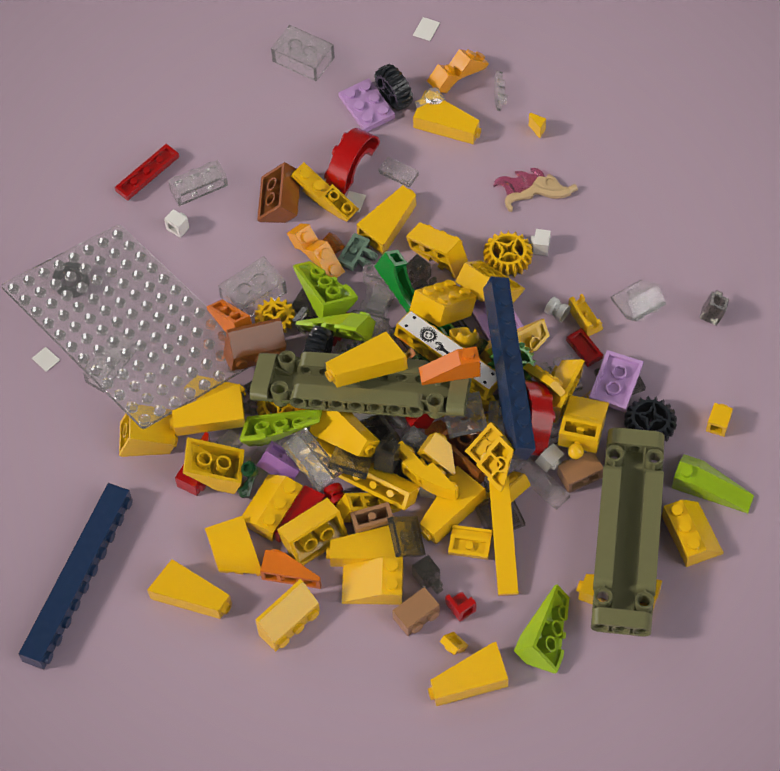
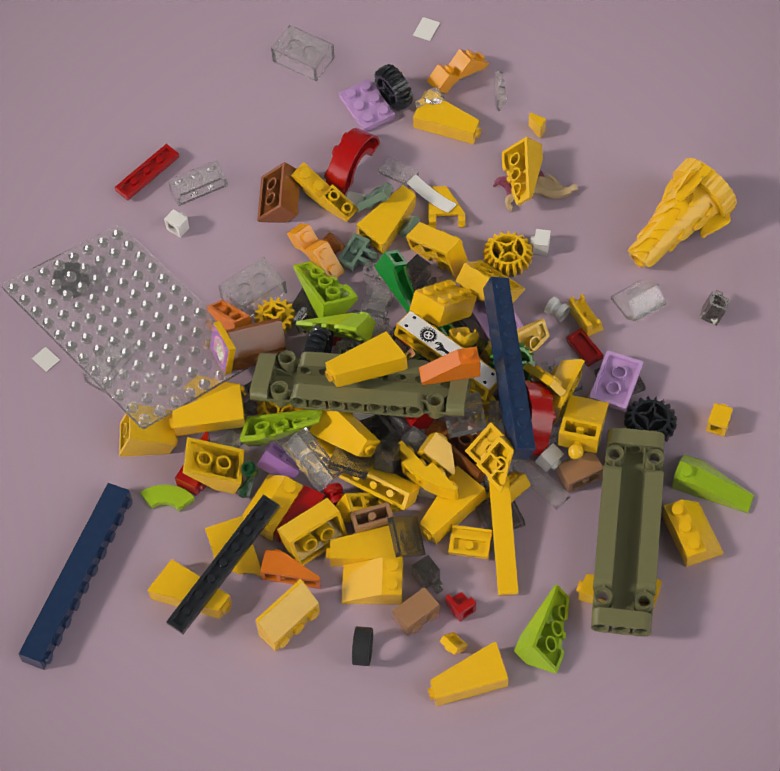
none -> lime tile [140,484,195,511]
none -> black tile [166,494,280,635]
none -> tile [210,321,236,375]
none -> black tyre [352,626,373,666]
none -> sand green hinge [356,182,394,211]
none -> sand green tile [398,215,420,237]
none -> white sticker [407,175,457,213]
none -> yellow flag [429,186,465,228]
none -> yellow wedge [502,136,543,206]
none -> yellow cone [627,158,737,268]

